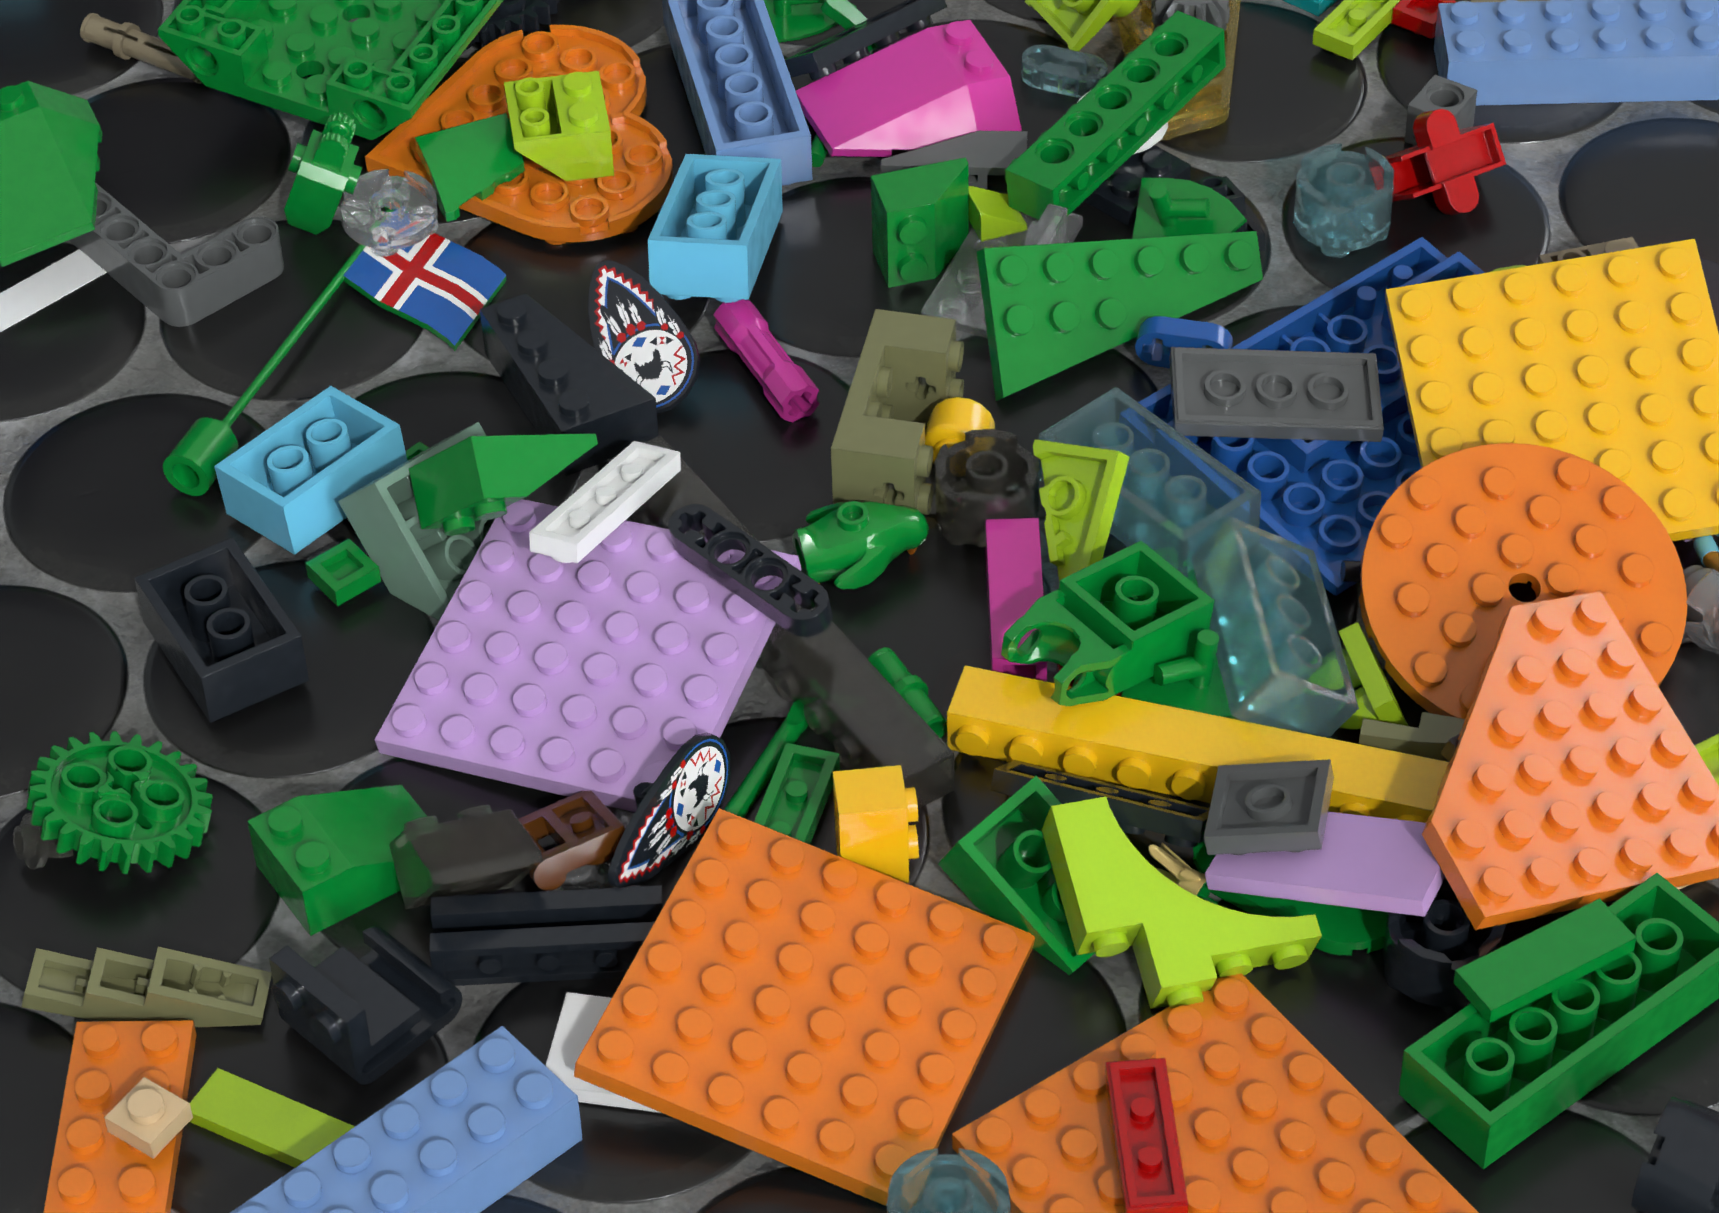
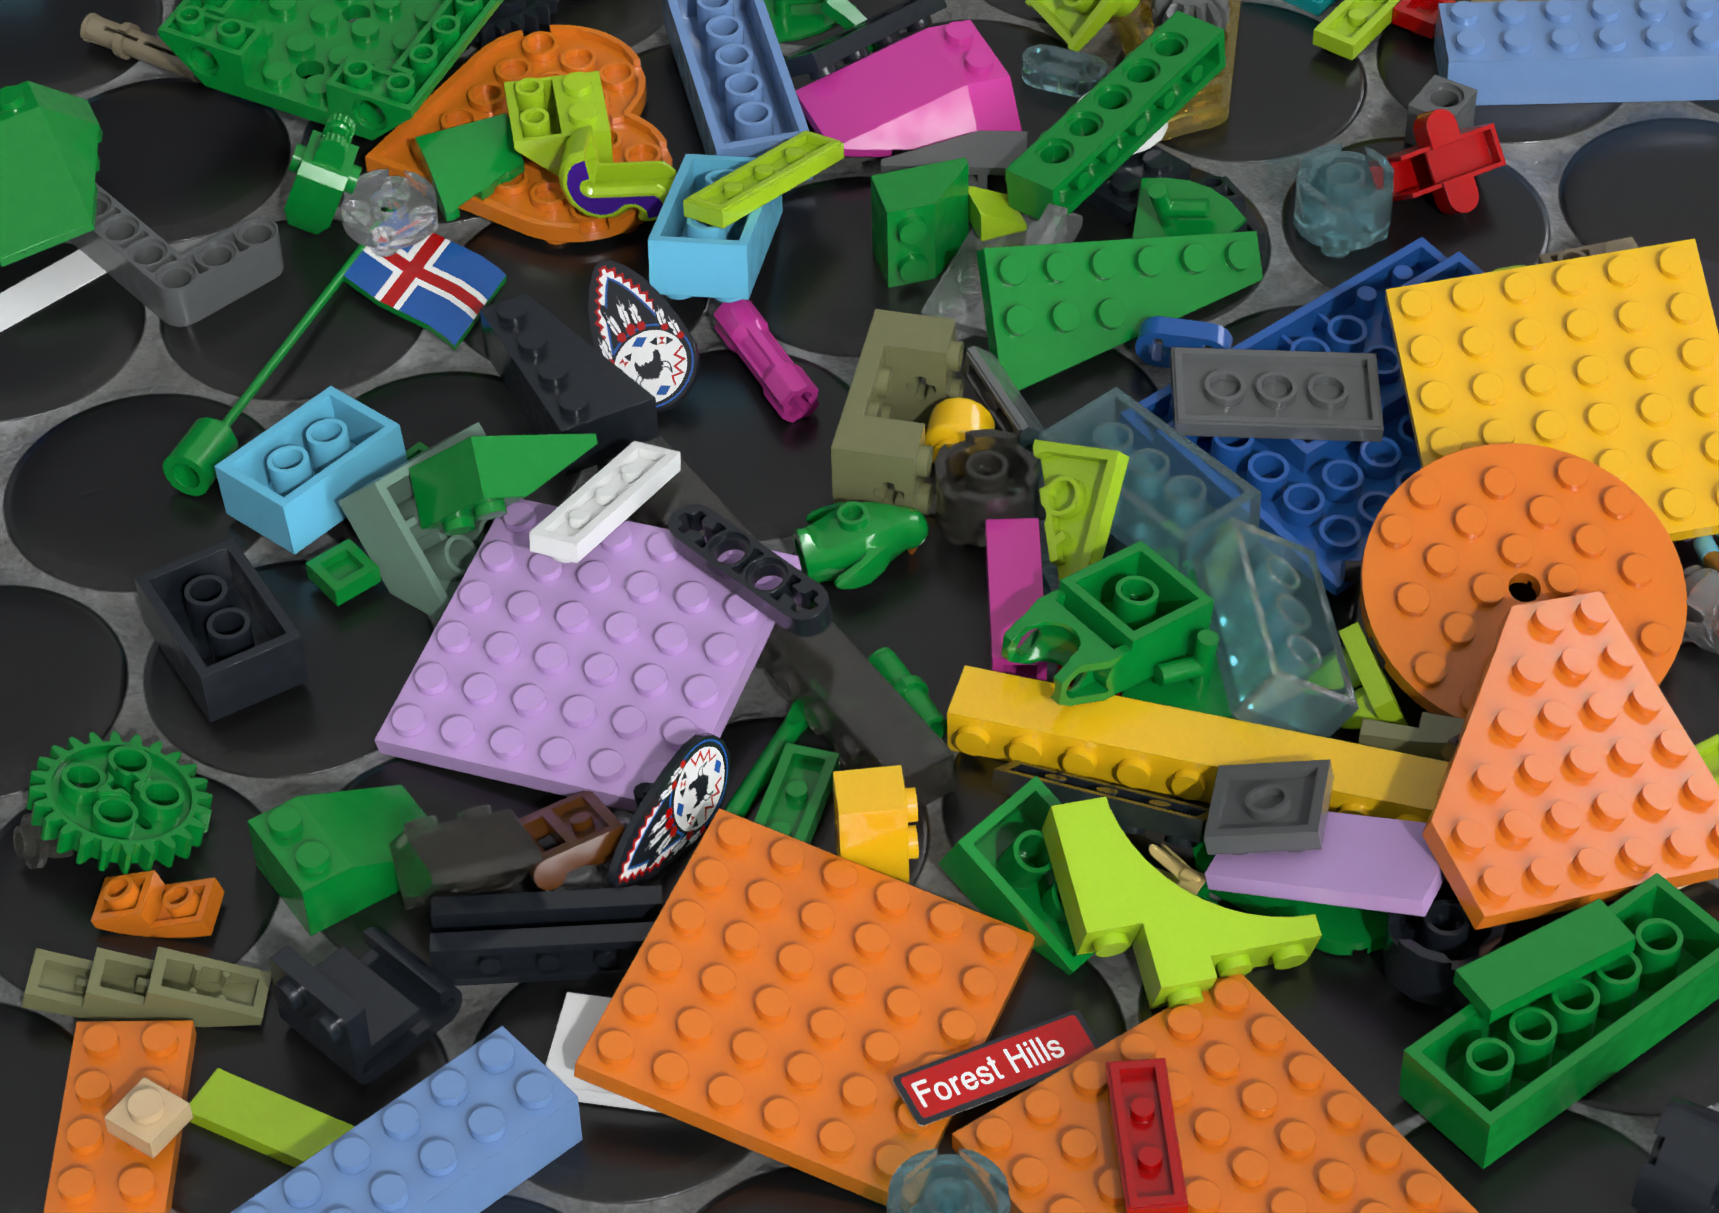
none -> orange slope [91,870,225,938]
none -> lime animal [559,125,677,221]
none -> lime tile [683,130,844,229]
none -> red sticker [893,1010,1101,1126]
none -> dark grey slope [962,346,1046,452]

